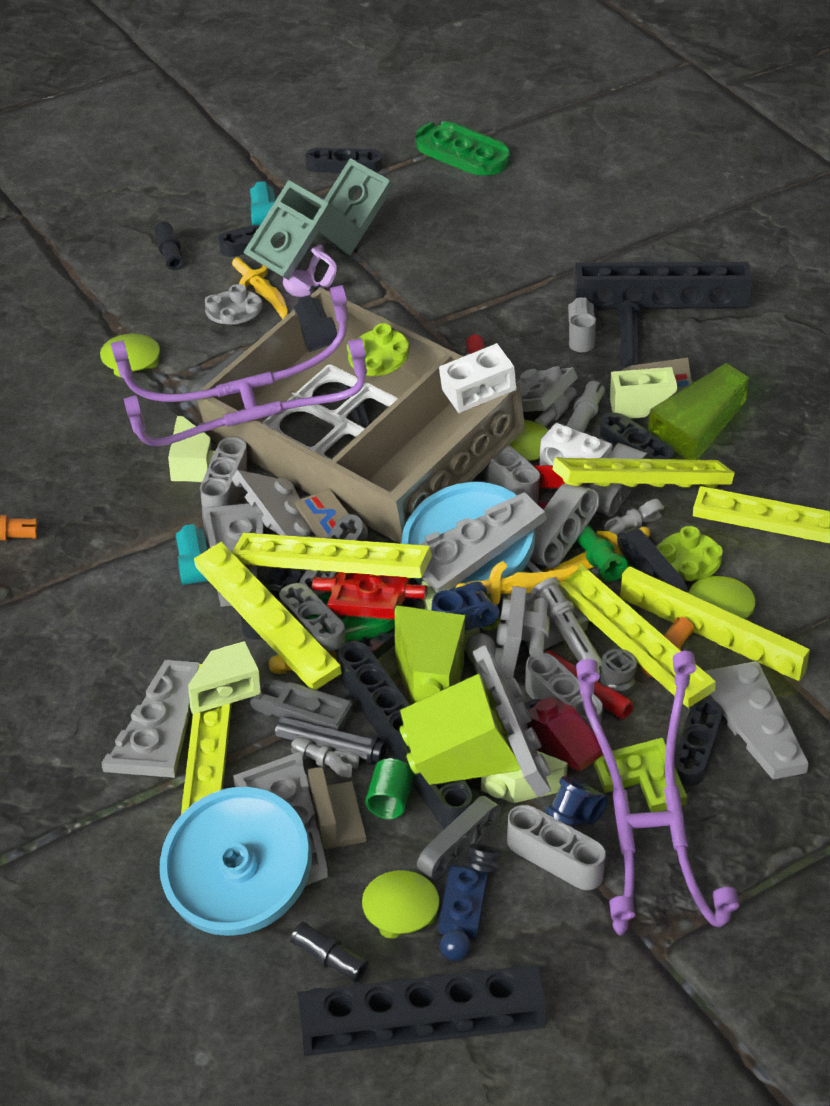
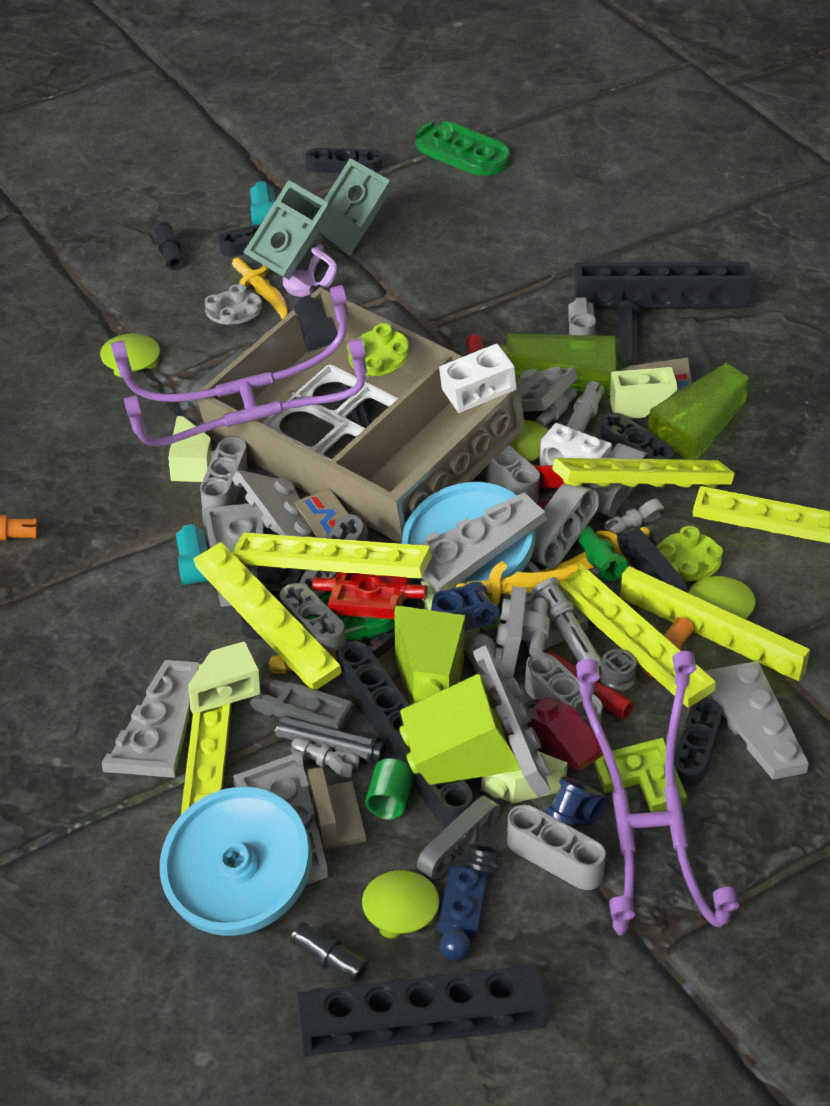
none -> clear neon green slope [501,333,616,397]

